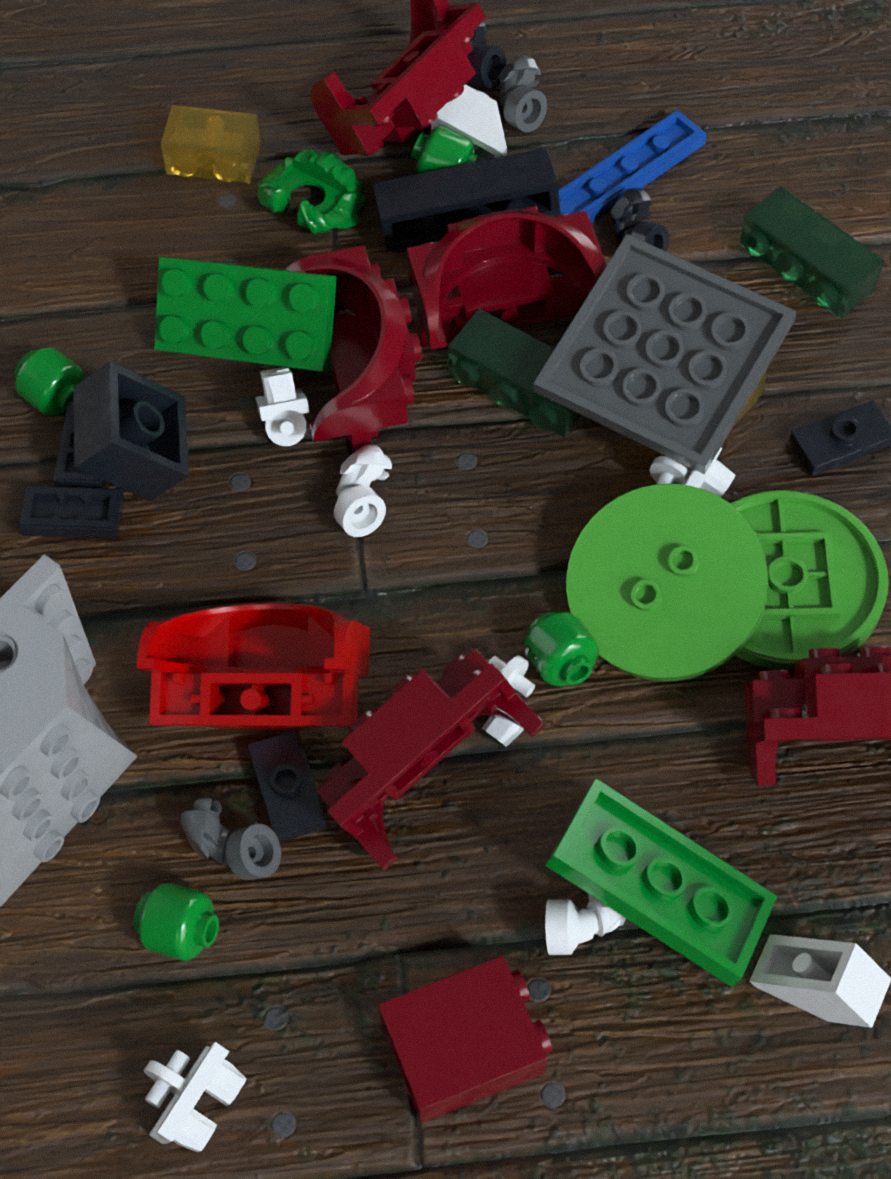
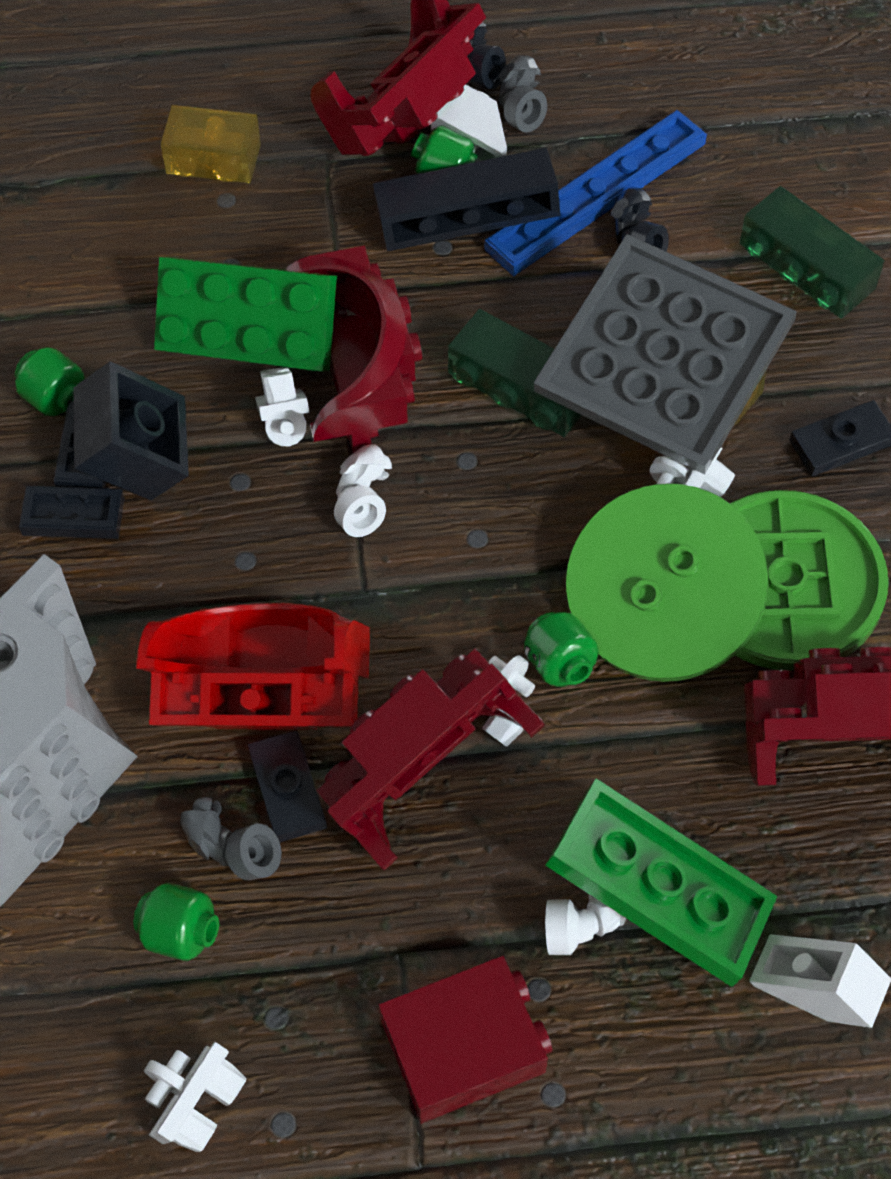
green piece [257,150,366,235] -> none
dark red piece [407,206,606,350] -> none

